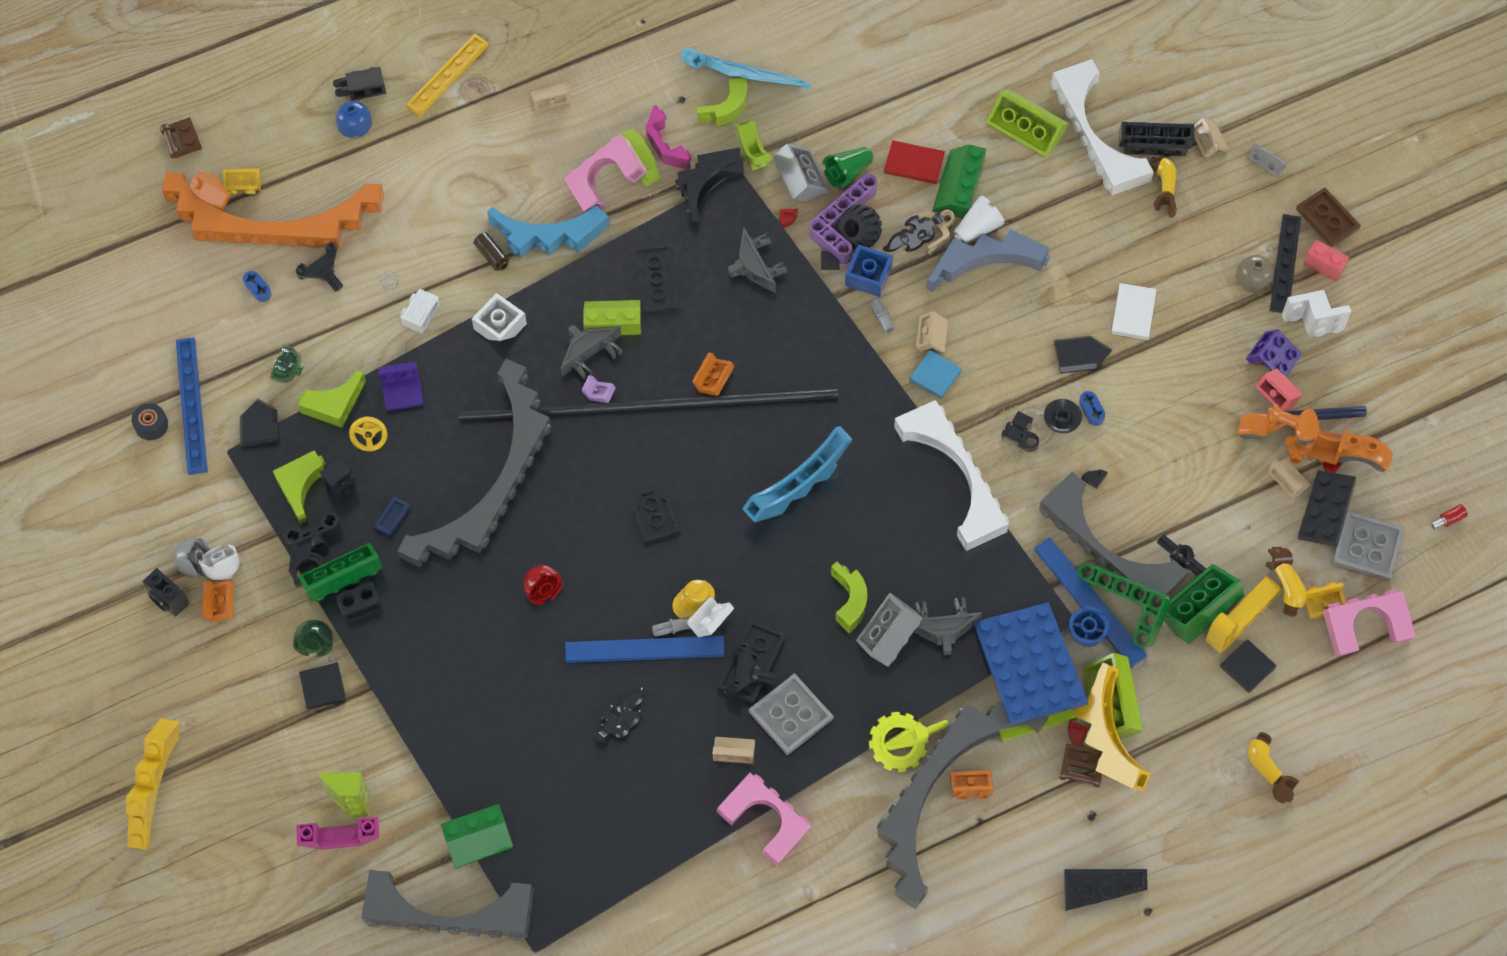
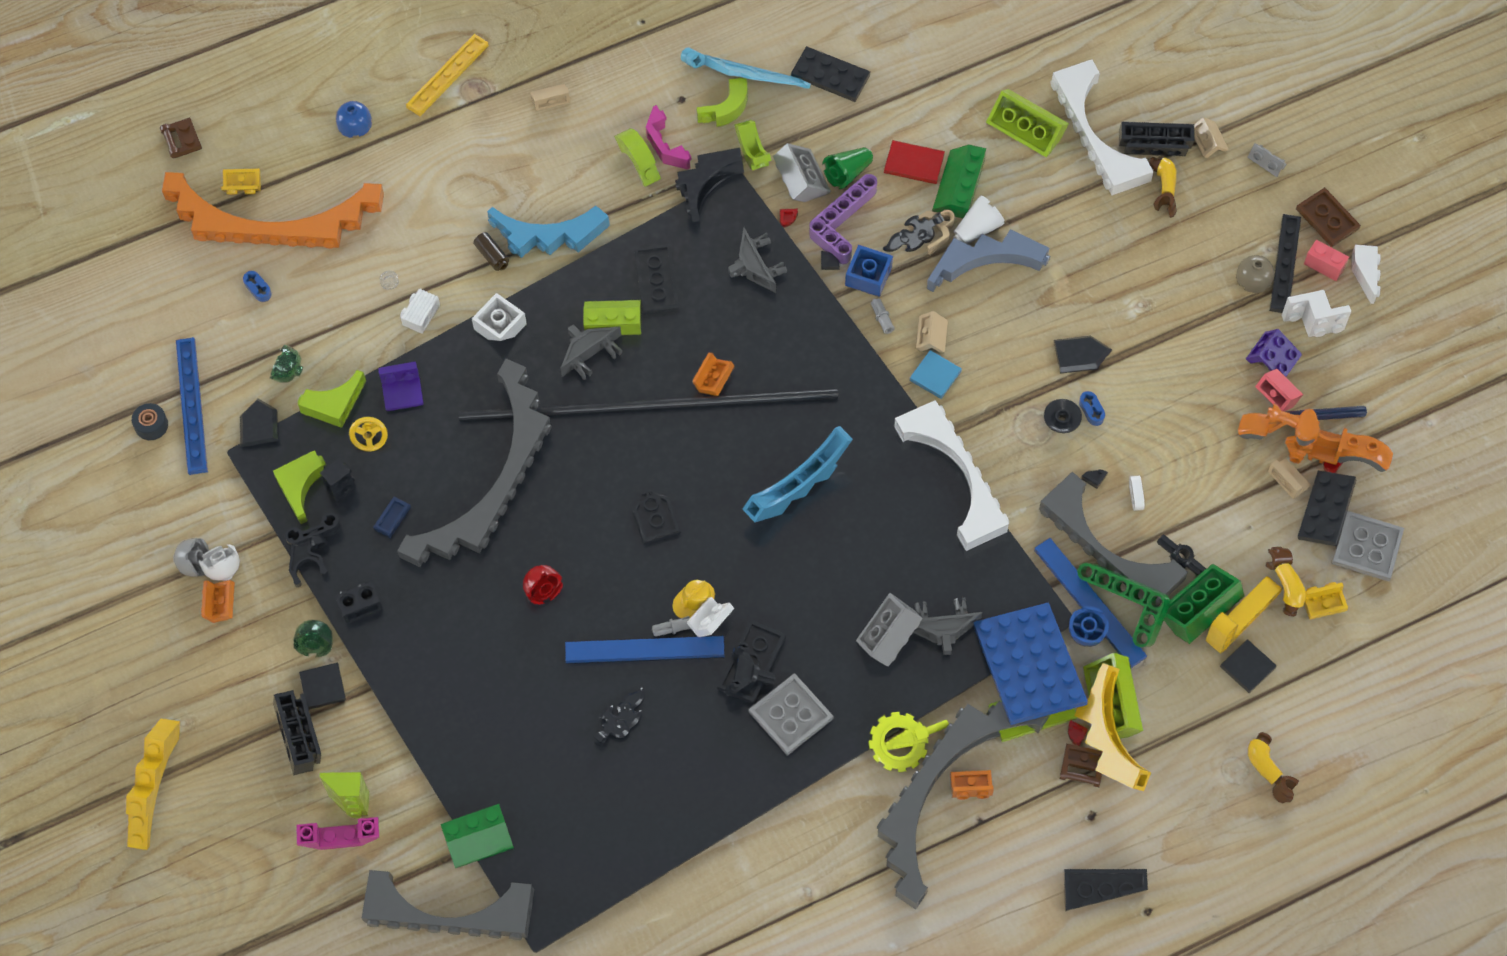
black brick [143,568,190,617] -> none
orange slope [189,171,231,210] -> none
black axle [296,242,343,292] -> none
green slope [298,543,382,602] -> none
black hinge [333,67,386,101] -> none
bright pink arch [564,134,648,212] -> none
lavender bracket [582,376,616,403] -> none
tan panel [713,737,755,764] -> none
bright pink arch [717,773,811,866] -> none
lime arch [831,562,867,633] -> none
black wheel [837,204,882,250] -> none
black piece [1001,411,1039,452] -> none
white tile [1111,283,1156,340] -> none
bright pink arch [1323,589,1416,657] -> none
red piece [1431,504,1468,529] -> none
none -> black brick [273,690,321,776]
none -> black plate [791,46,871,102]
none -> white beam [1129,476,1144,511]
none -> white slope [1351,245,1380,304]

